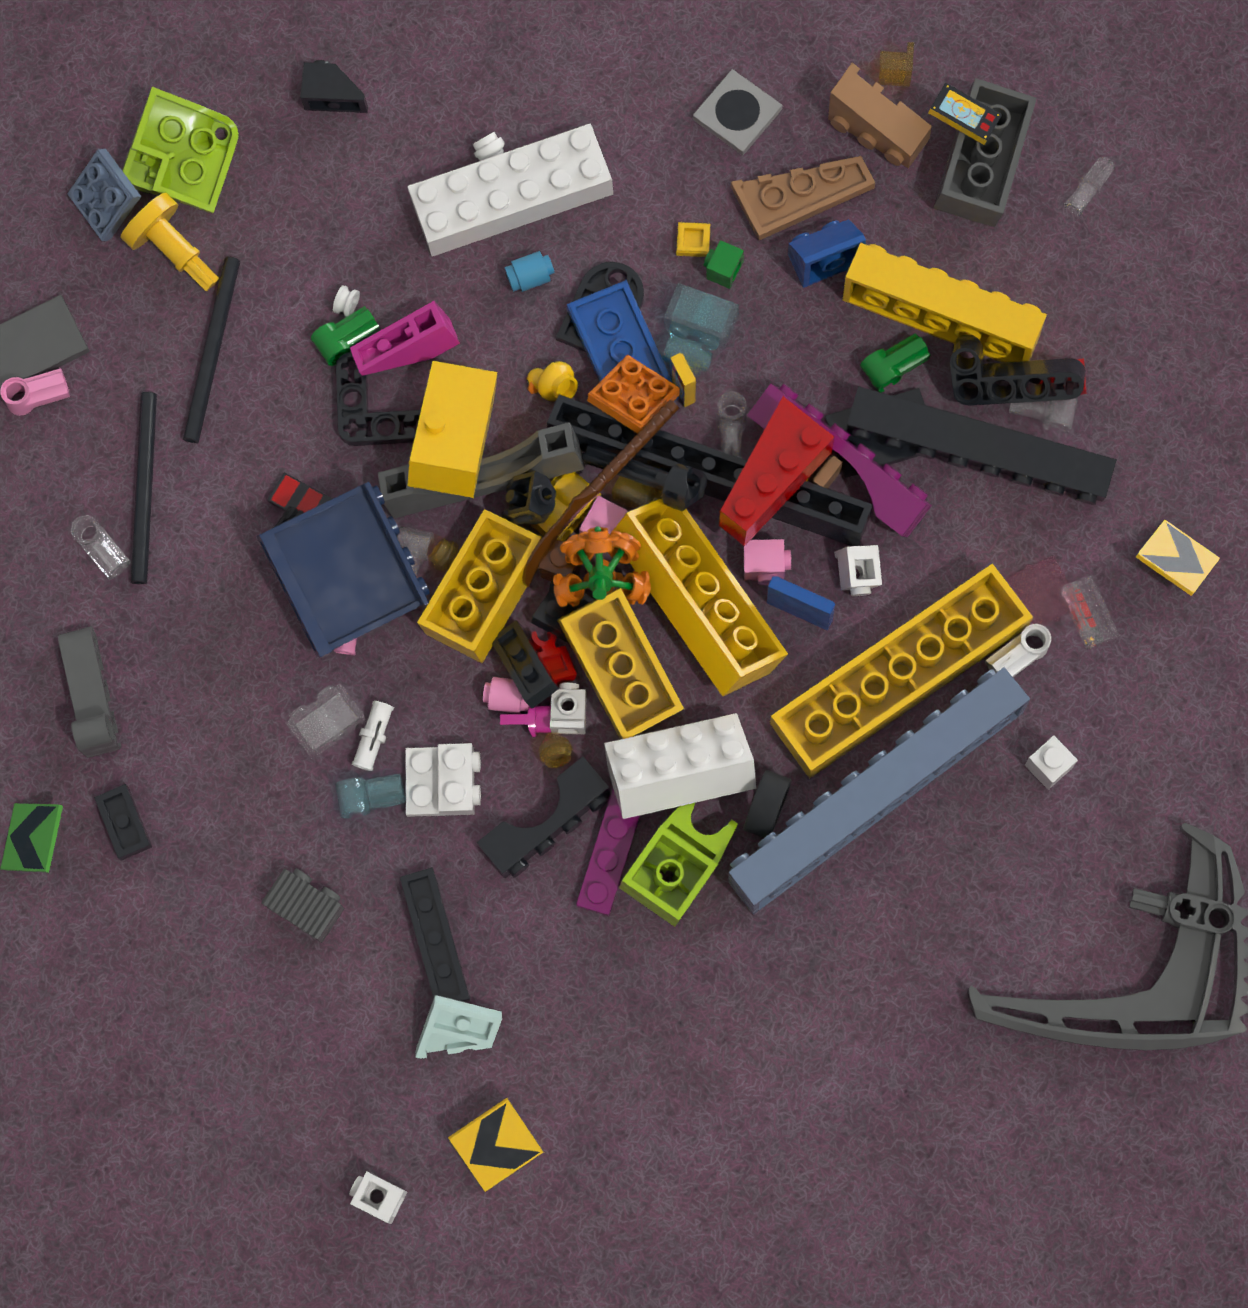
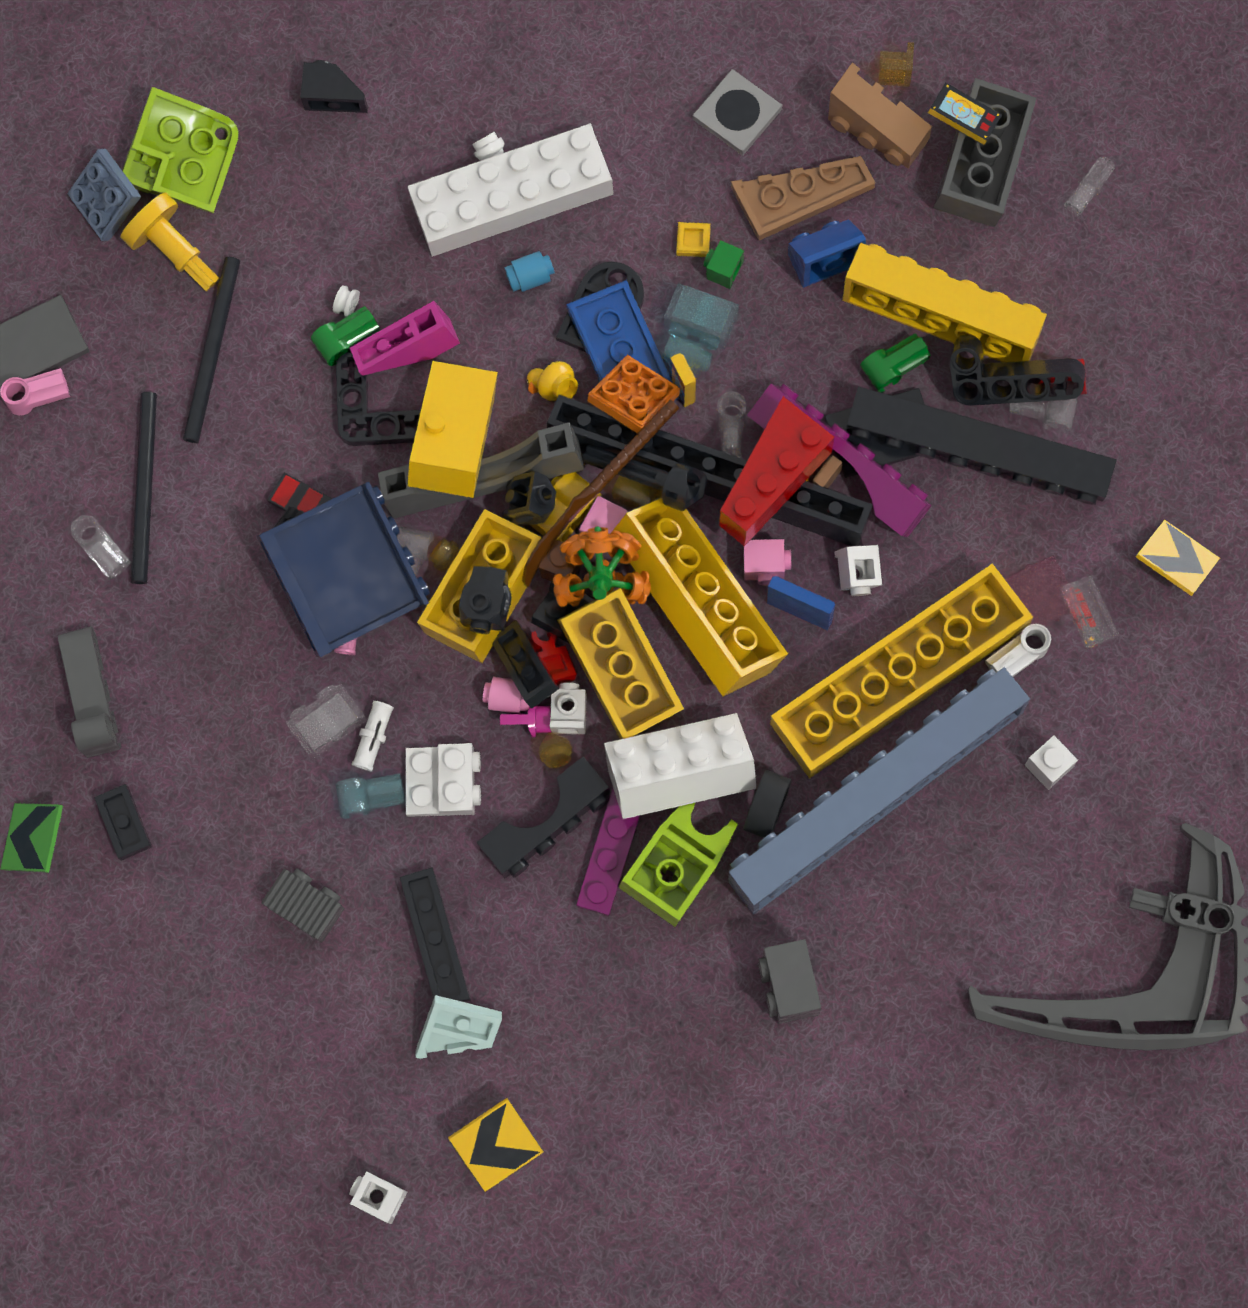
none -> black hand [459,566,512,634]
none -> dark grey brick [758,939,821,1024]

